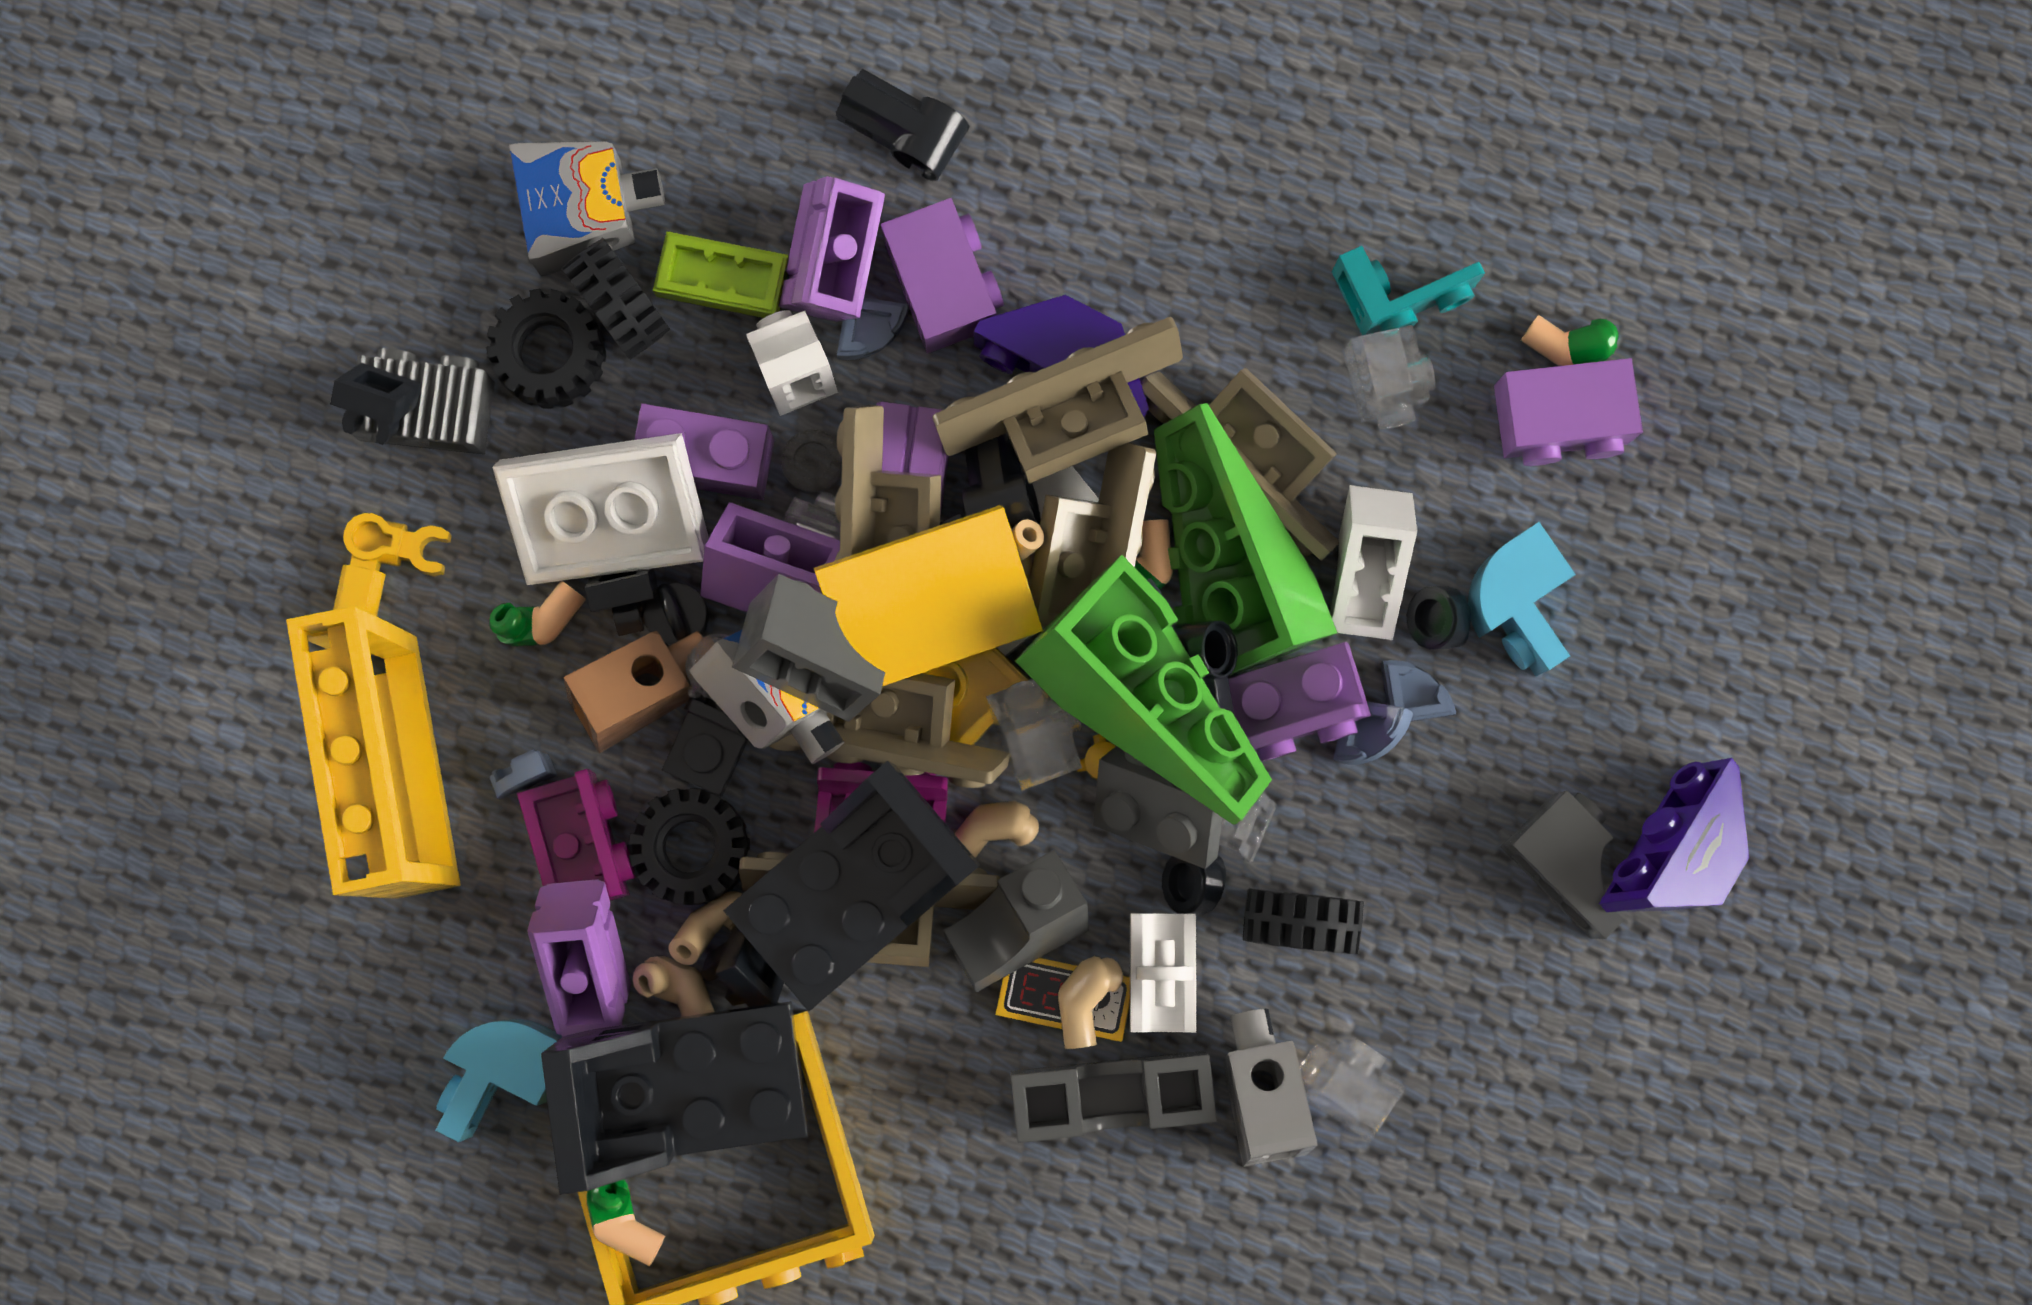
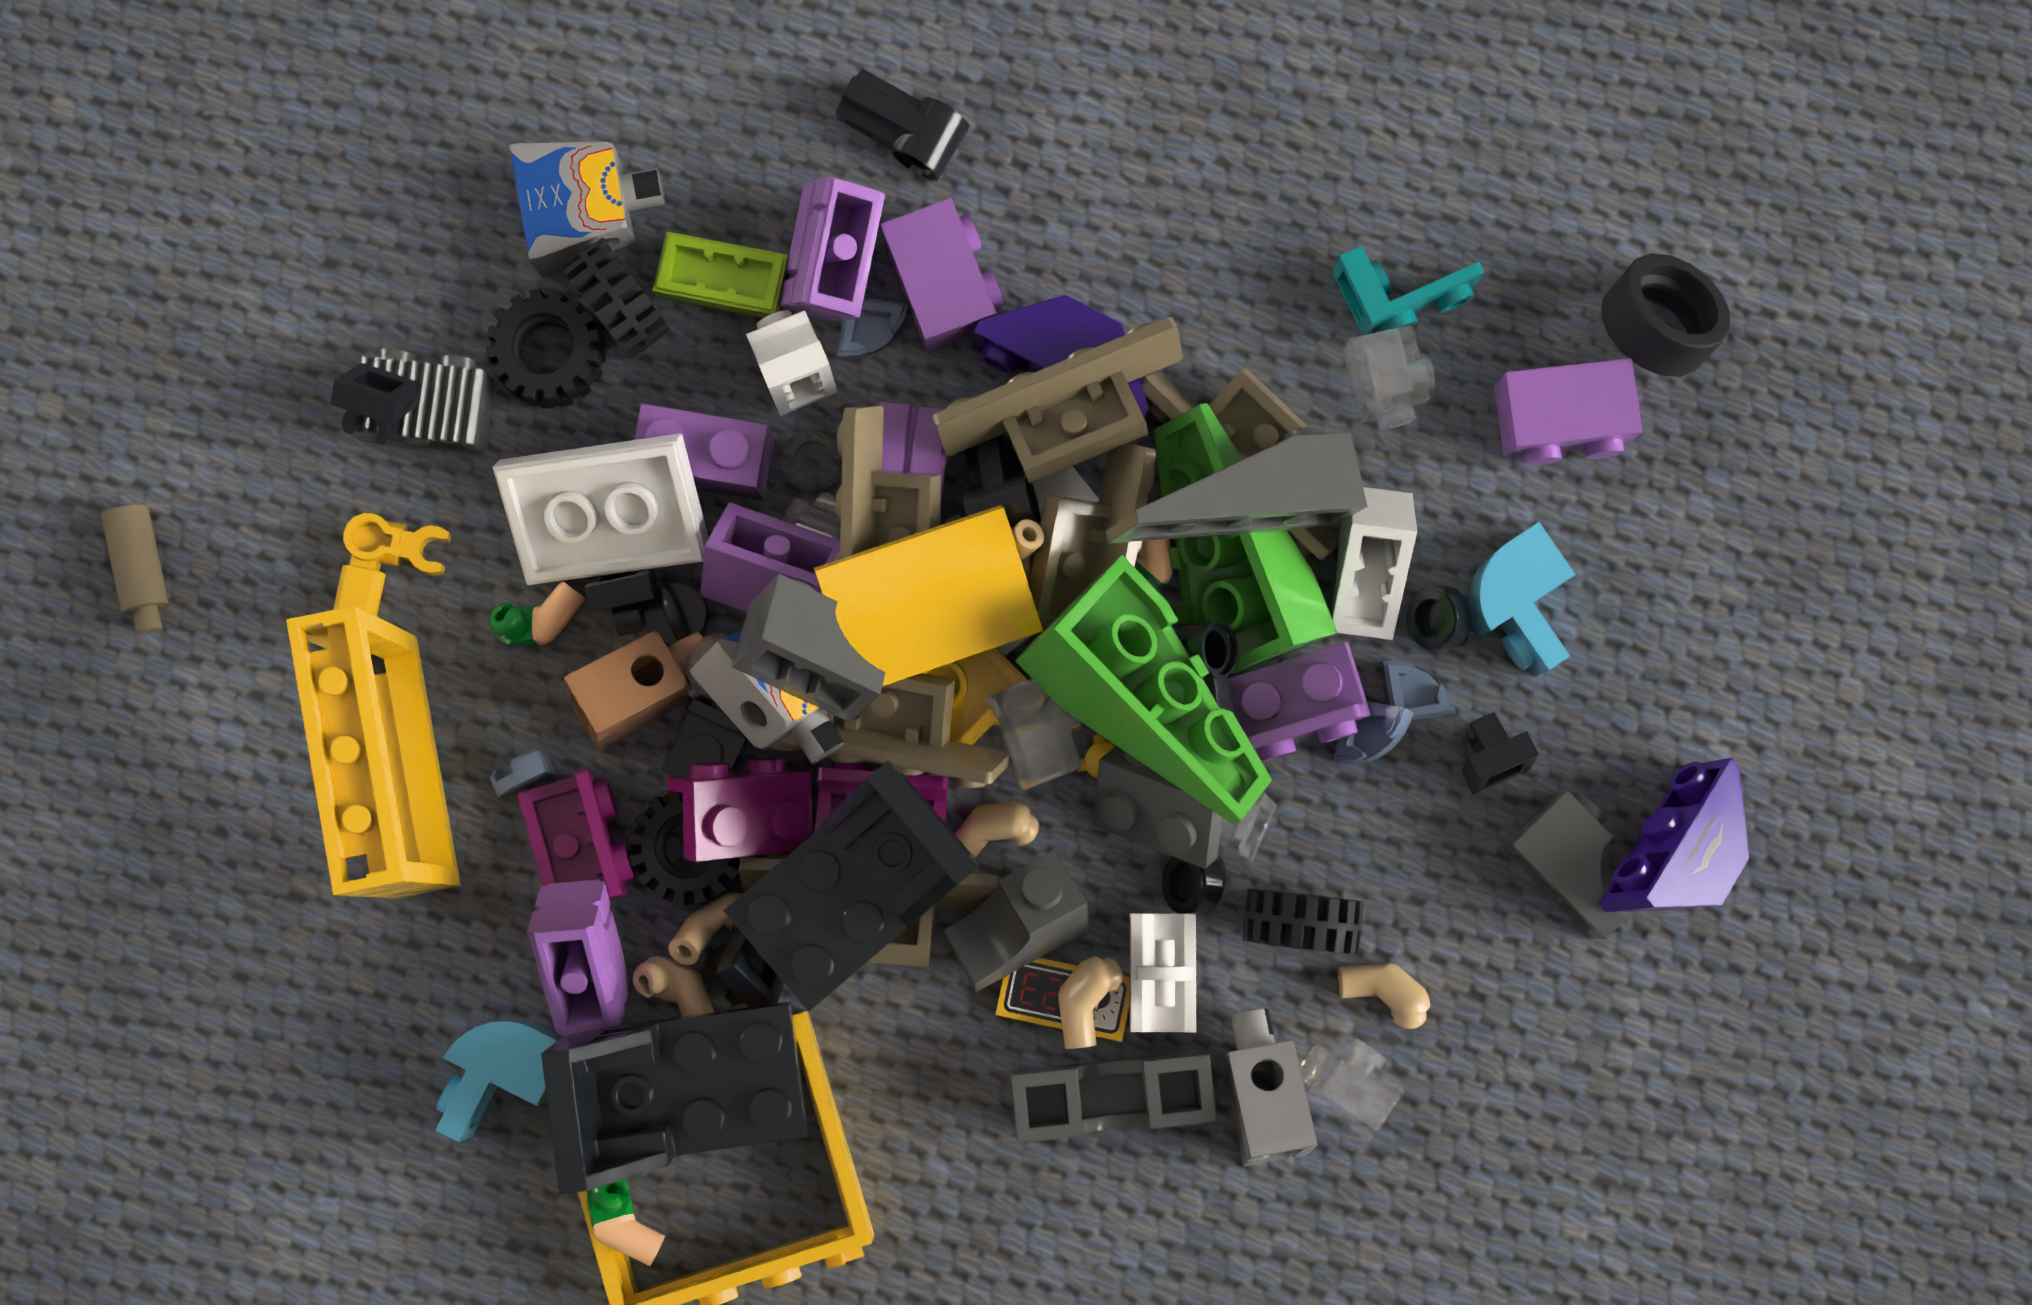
arm [1520,315,1619,366] -> none
none -> dark tan cylinder [101,505,169,635]
none -> magenta bracket [667,757,813,862]
none -> dark grey slope [1106,426,1368,543]
none -> tan arm [1338,963,1430,1029]
none -> black tile [1462,712,1539,795]
none -> black tyre [1601,253,1730,377]

